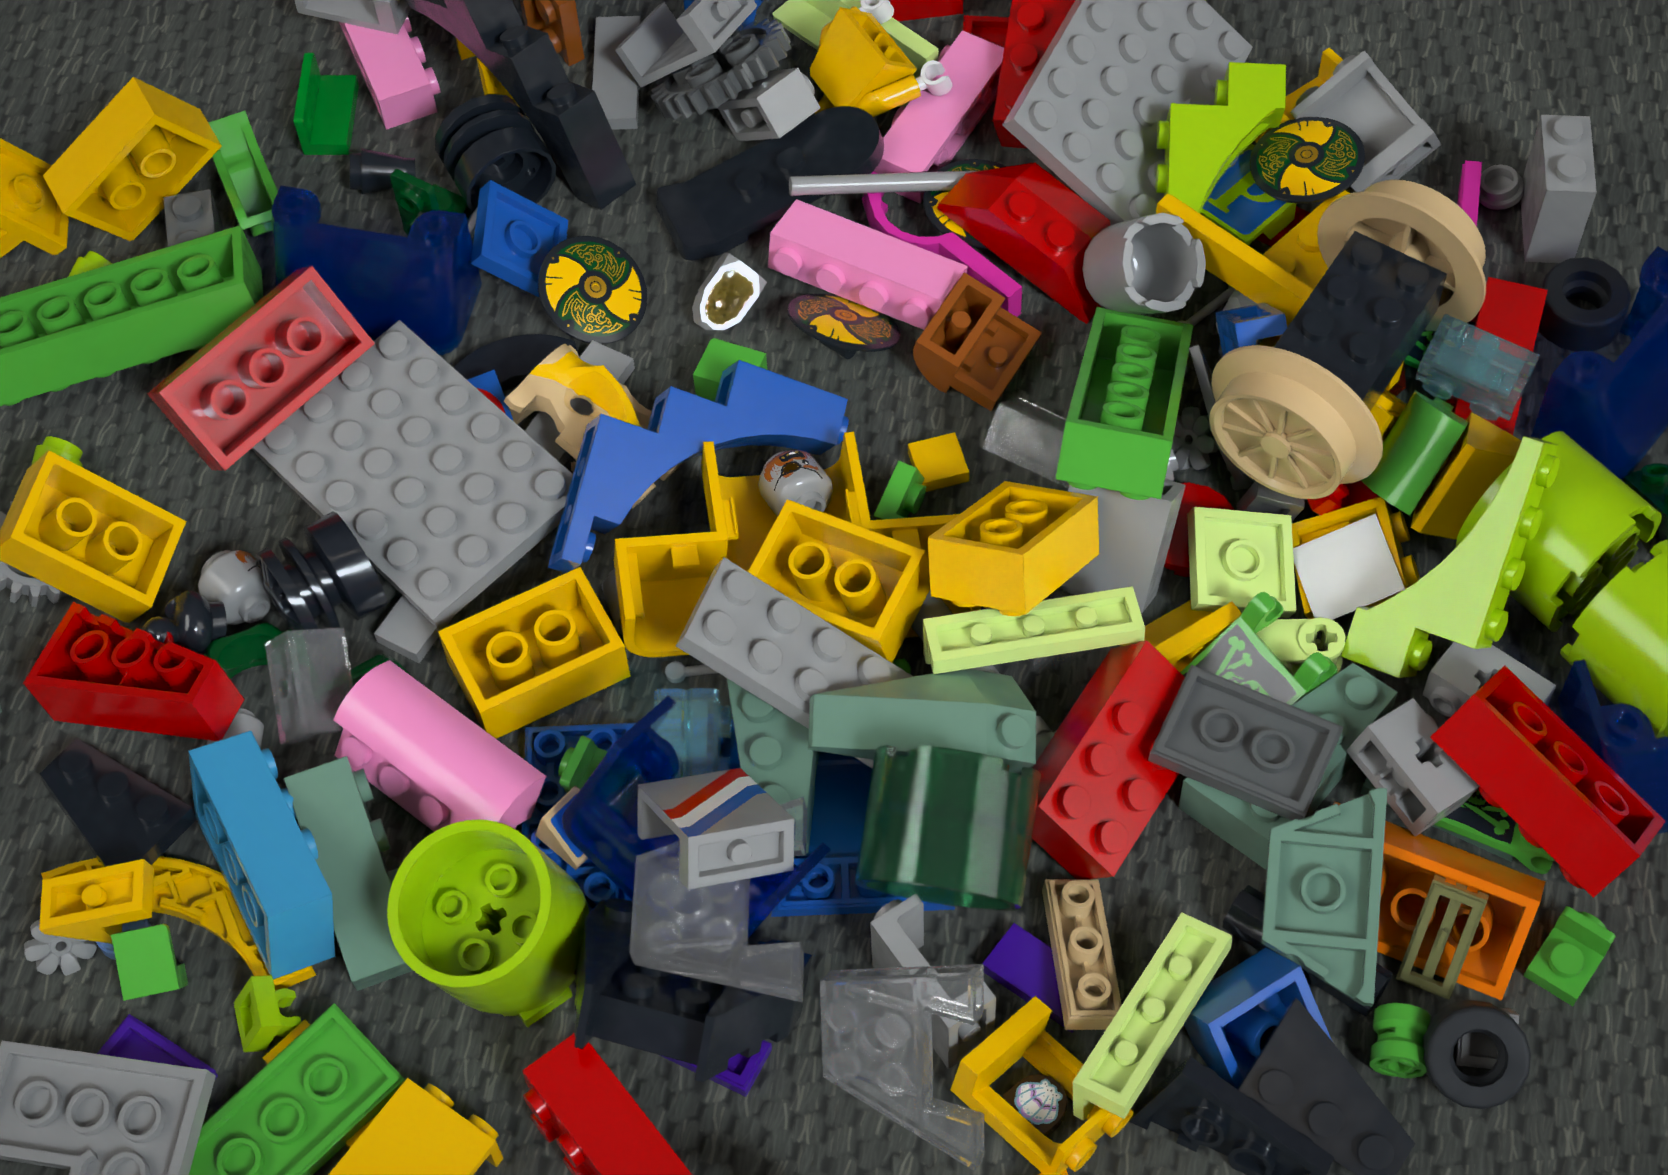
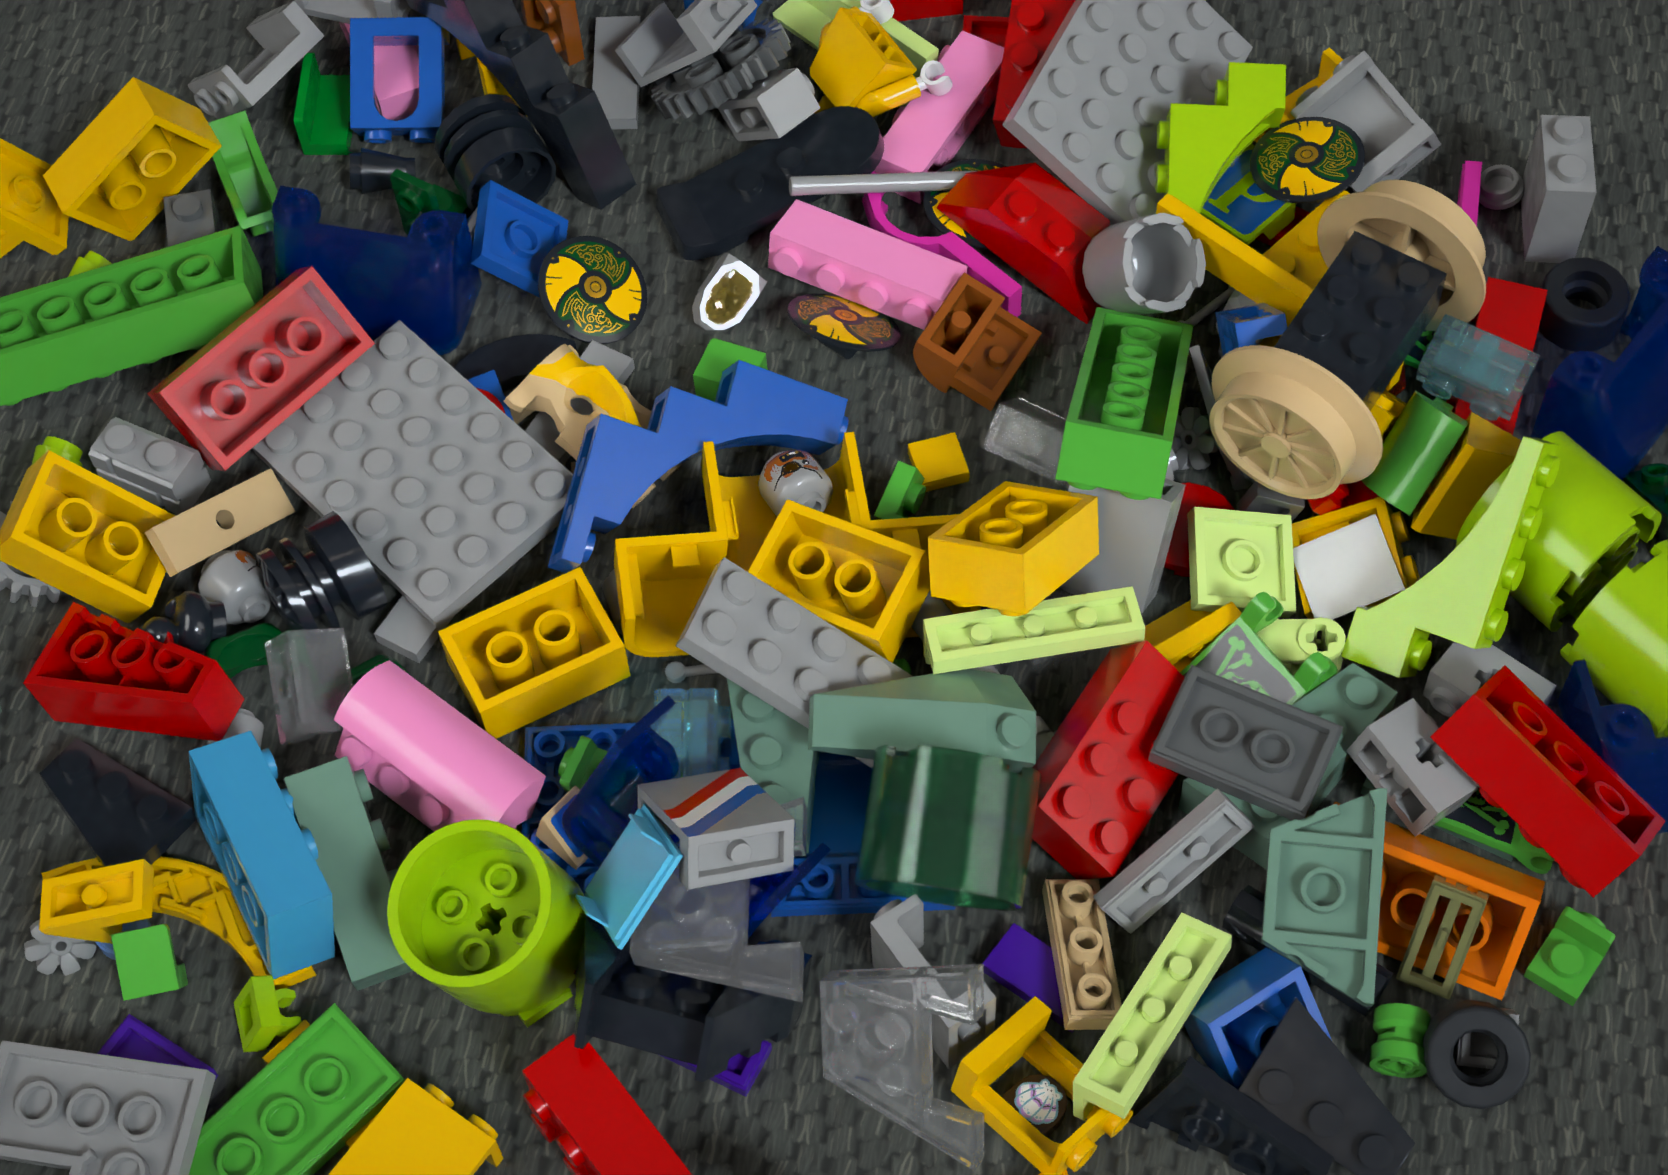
none -> light grey brick [88,417,211,514]
none -> tan tile [145,468,296,577]
none -> light grey panel [188,0,324,119]
none -> blue panel [350,17,450,144]
none -> medium azure piece [575,803,683,950]
none -> light grey tile [1093,788,1255,934]

